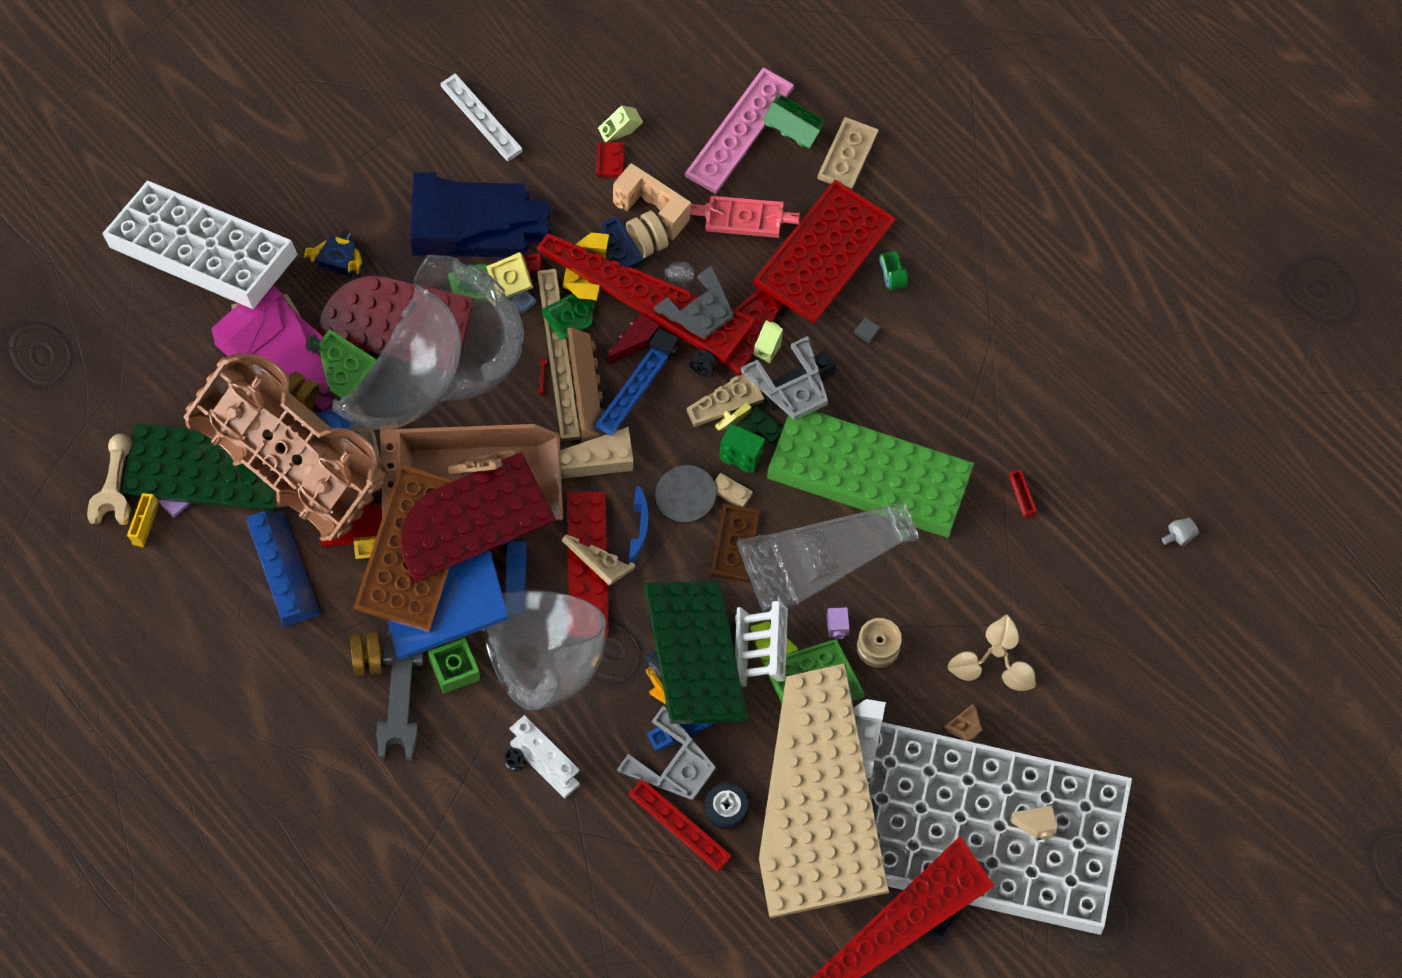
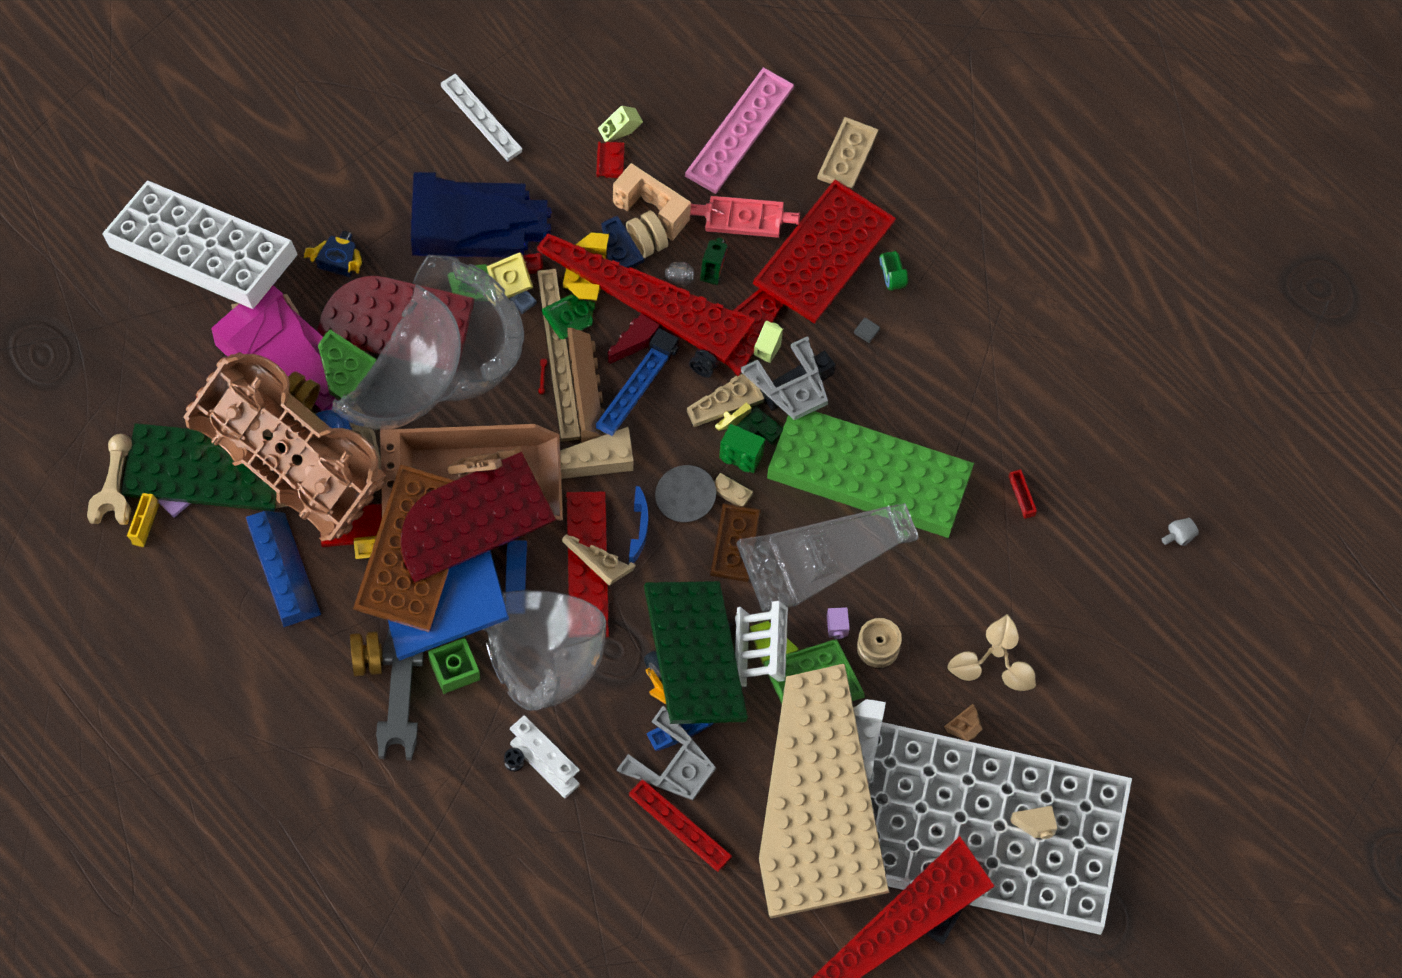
plate [306,334,320,354] -> none
dark grey wing [654,266,733,339] -> none
black wheel [704,783,749,830] -> none
slope [762,92,825,148] -> none
none -> dark green torso [700,238,728,285]

